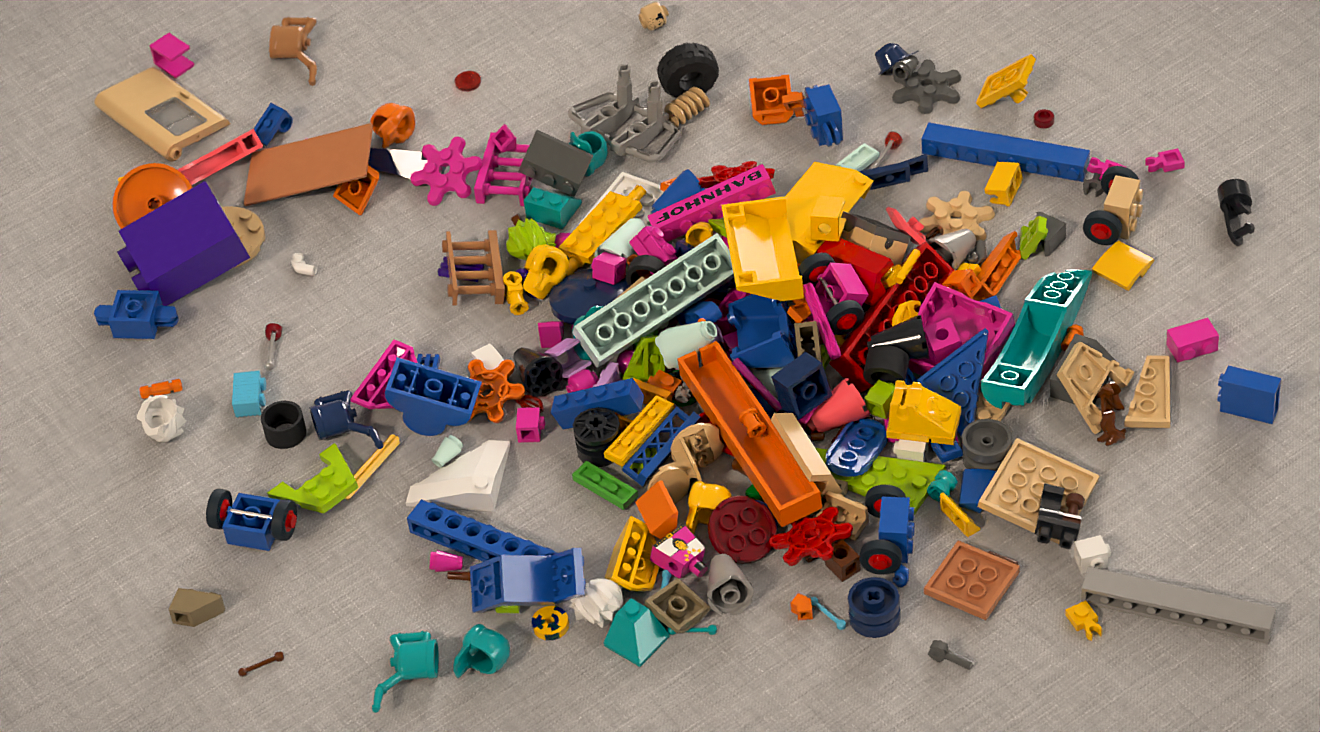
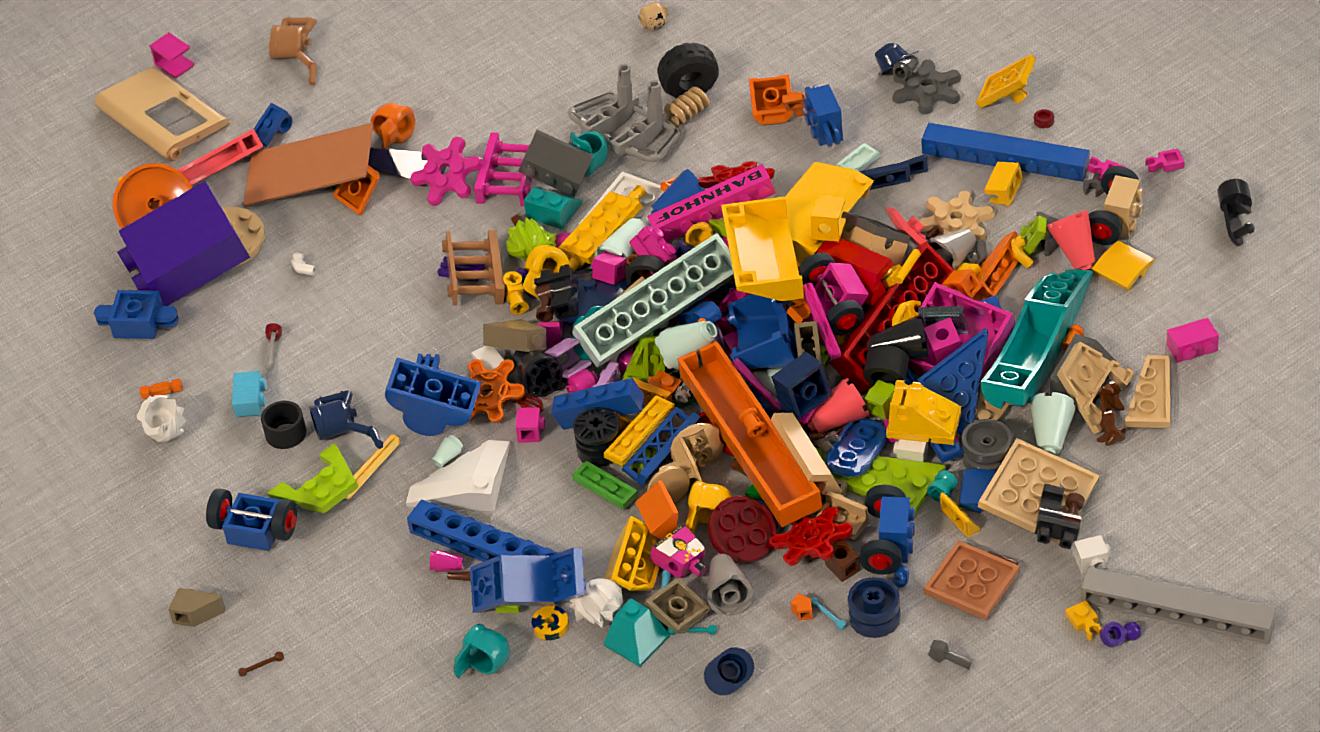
dark pink wedge [350,339,418,409] -> none
teal piece [372,631,439,713] -> none
clear red piece [455,71,481,92] -> none
dark pink slope [491,124,517,152] -> none
hinge [870,131,903,169] -> none
blue brick [1217,365,1281,424] -> none
none -> dark tan slope [483,319,546,352]
none -> black hips [534,264,579,322]
none -> dark blue piece [704,647,754,696]
none -> dark grey bar [811,431,841,453]
none -> clear light blue tile [918,306,968,335]
none -> yellow arm [1011,236,1033,268]
none -> light aqua cone [1030,392,1075,455]
none -> coral cone [1047,210,1095,270]
none -> dark purple plate [1100,622,1142,647]

